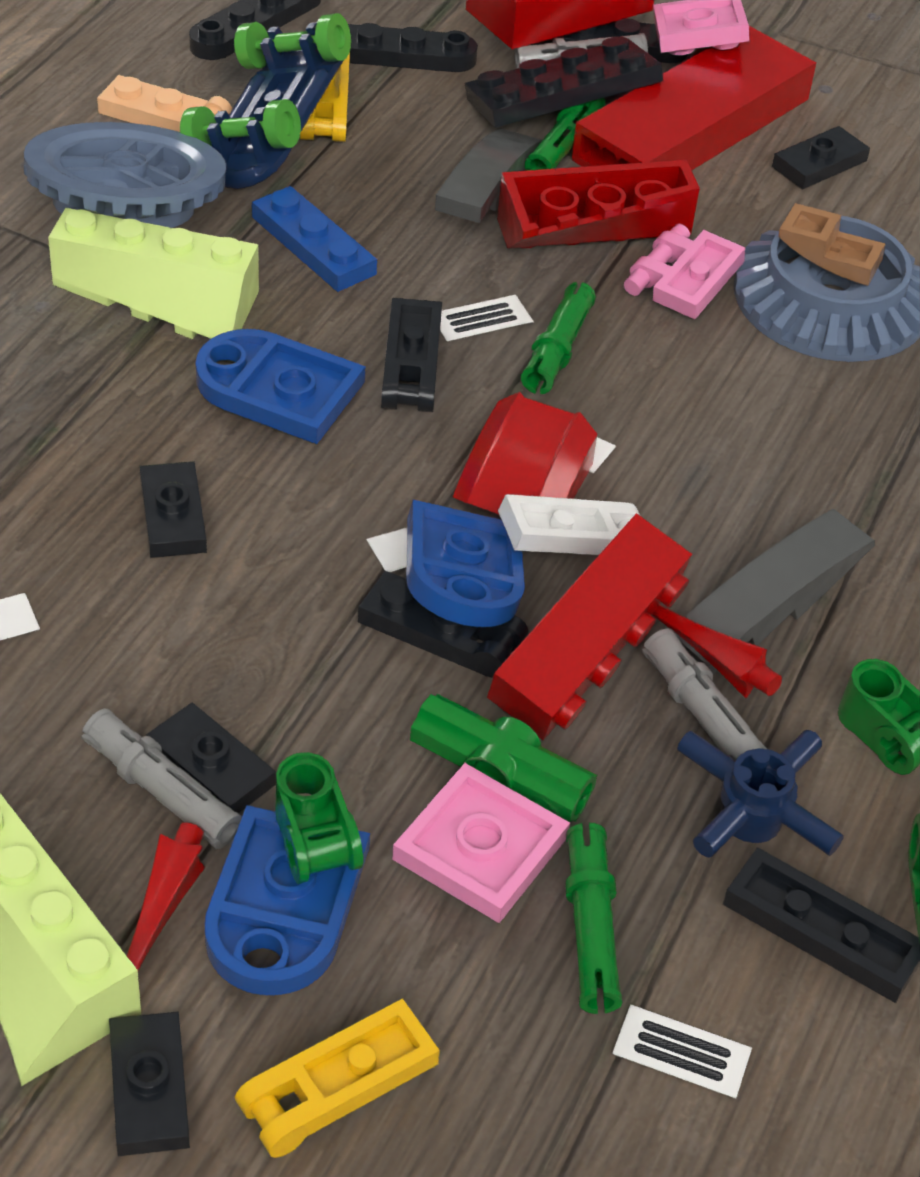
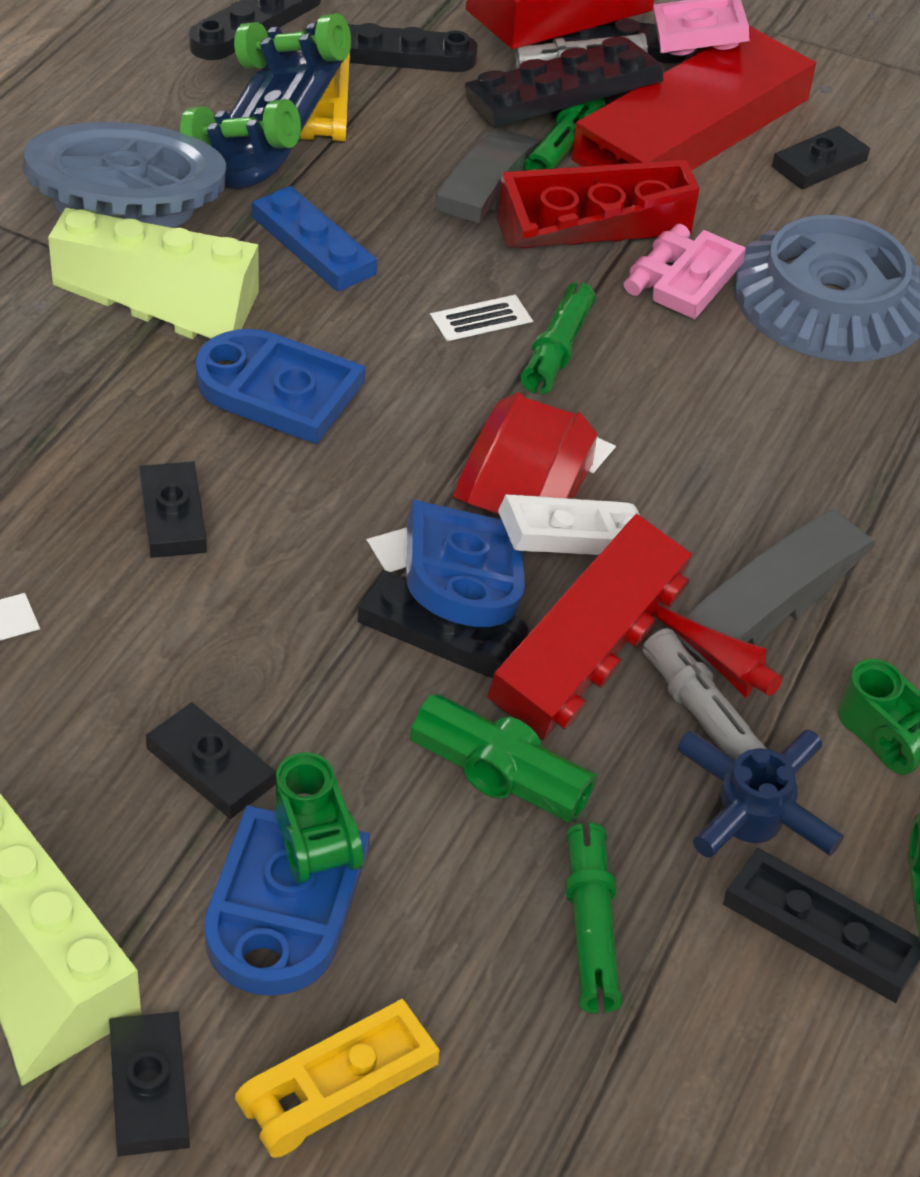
light grey pin [82,708,242,849] -> none
light nougat plate [97,75,232,132] -> none
red piece [127,822,205,971] -> none
black plate [381,298,442,412] -> none
bright pink plate [392,763,570,923] -> none
white sticker [612,1004,752,1098] -> none
medium nougat slope [778,203,885,286] -> none

